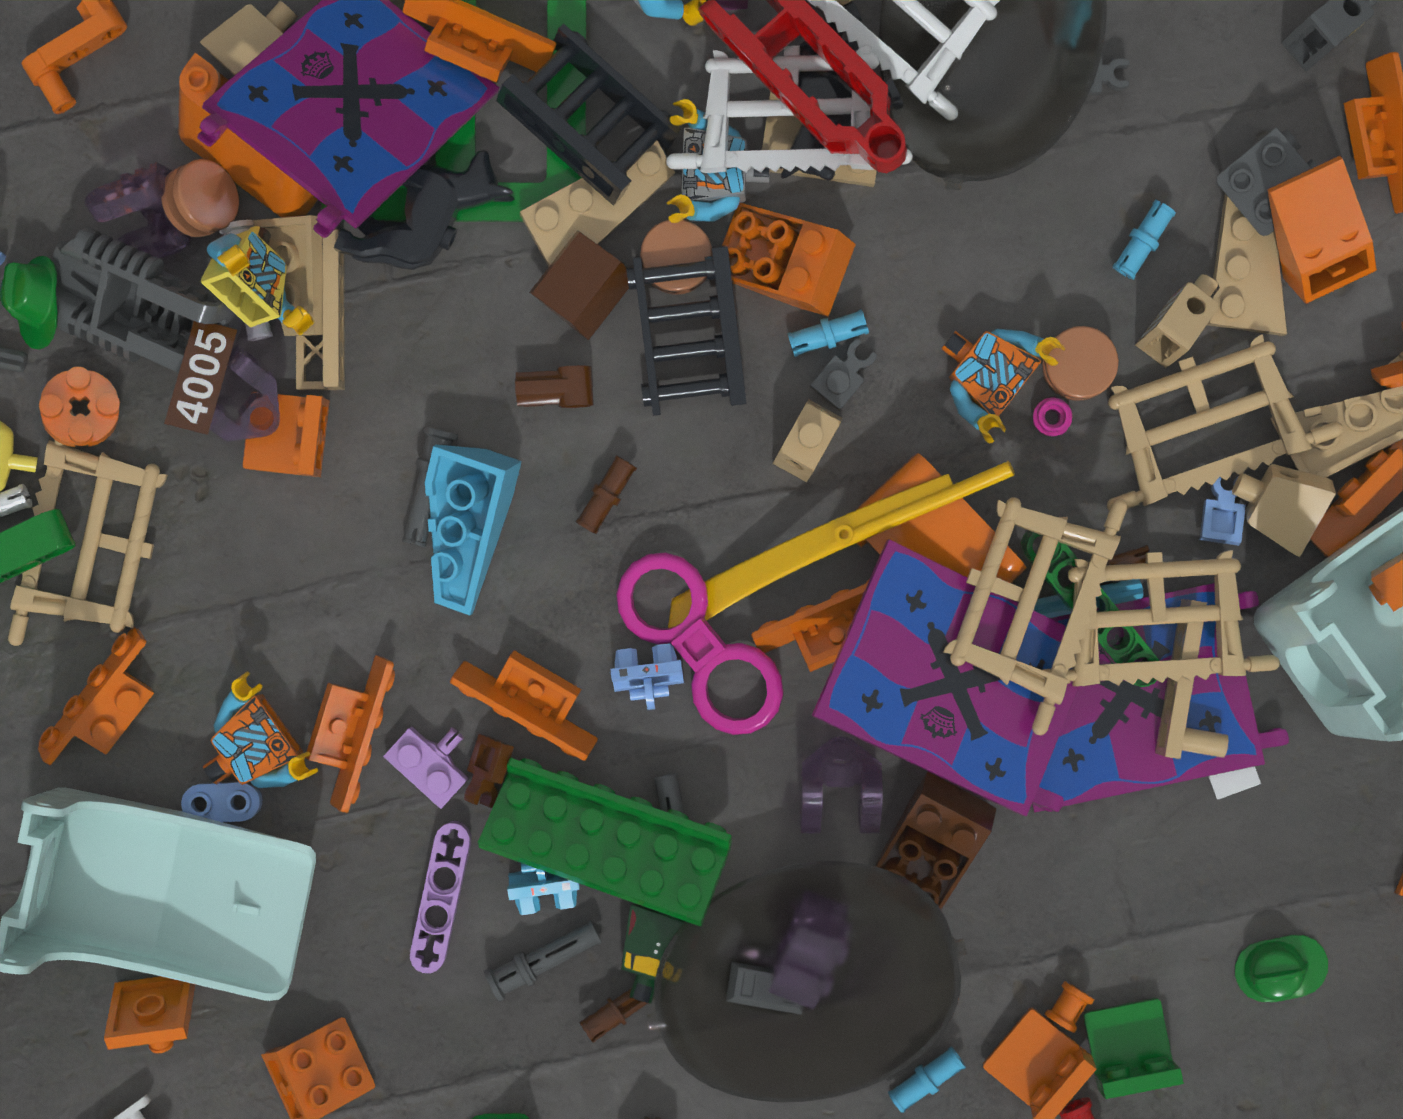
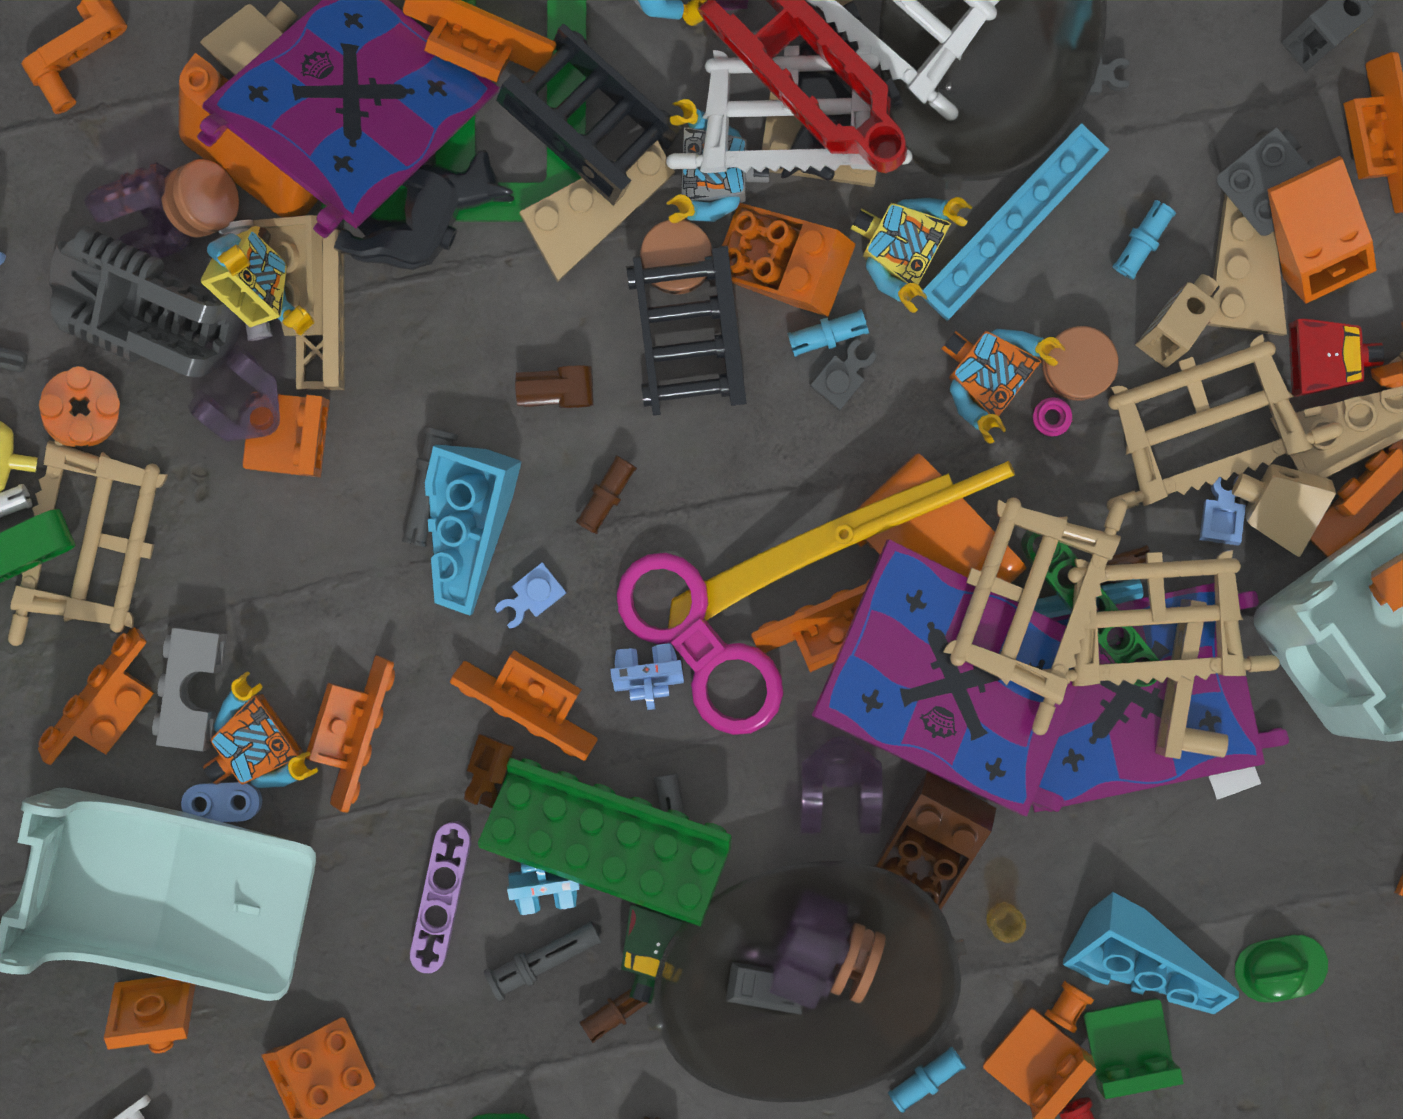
green piece [0,256,58,350] -> none
reddish brown sticker [164,321,237,435] -> none
lavender plate [383,726,469,809] -> none
reddish brown slope [529,230,629,340] -> none
tan torso [773,399,842,483] -> none
none -> light grey arch [152,627,227,752]
none -> light blue plate [495,562,567,629]
none -> nougat head [829,923,886,1003]
none -> torso [851,197,972,313]
none -> medium azure plate [921,123,1110,321]
none -> clear yellow bush [986,902,1026,943]
none -> medium azure wedge [1063,892,1239,1014]
none -> red torso [1288,319,1384,397]

